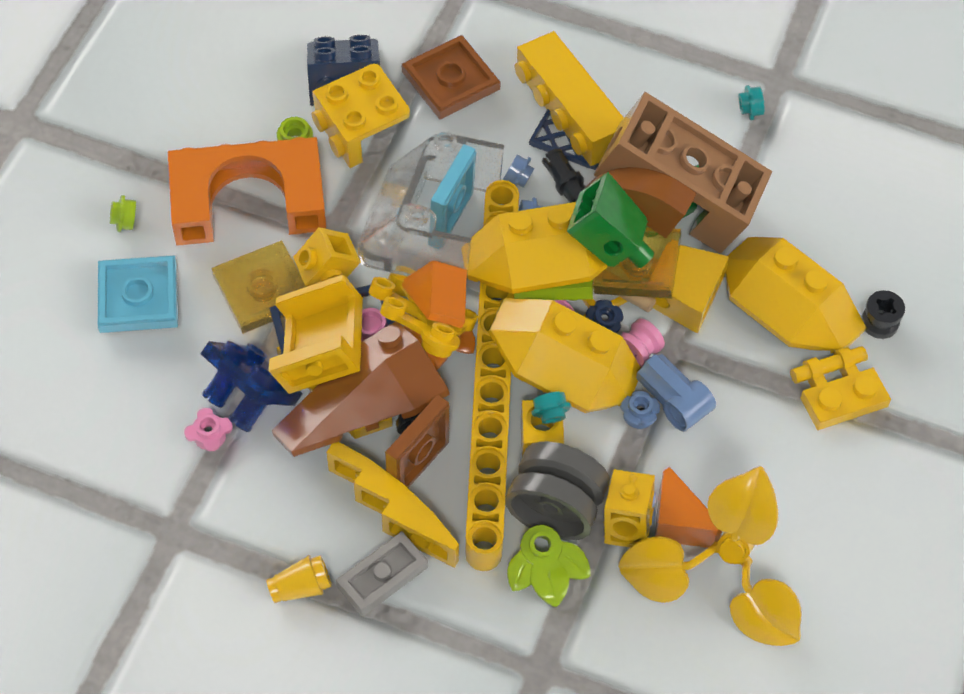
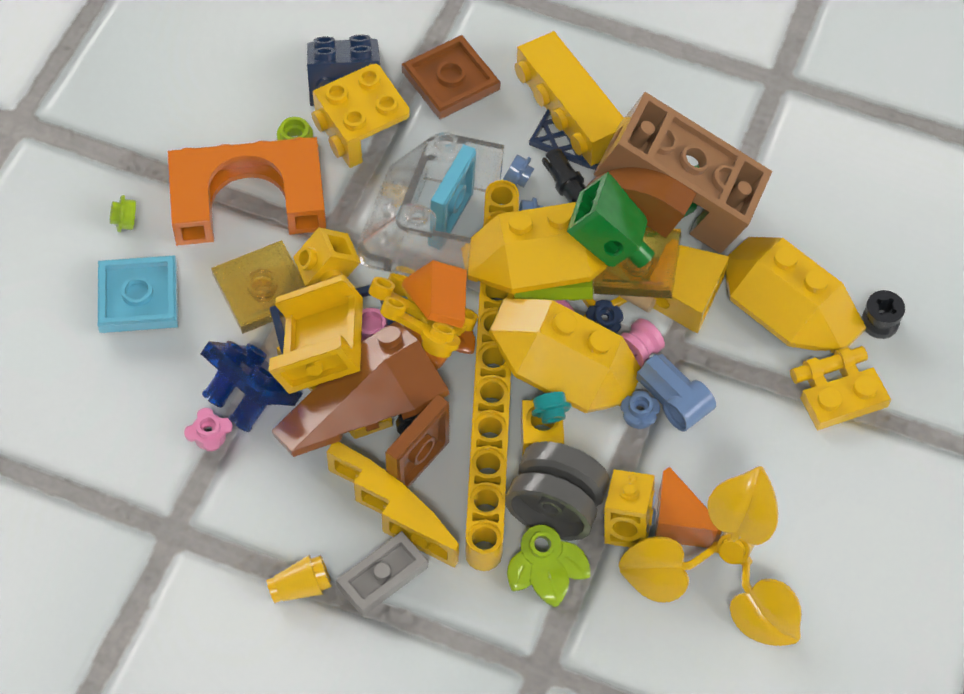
teal plate [739,85,765,120] -> none

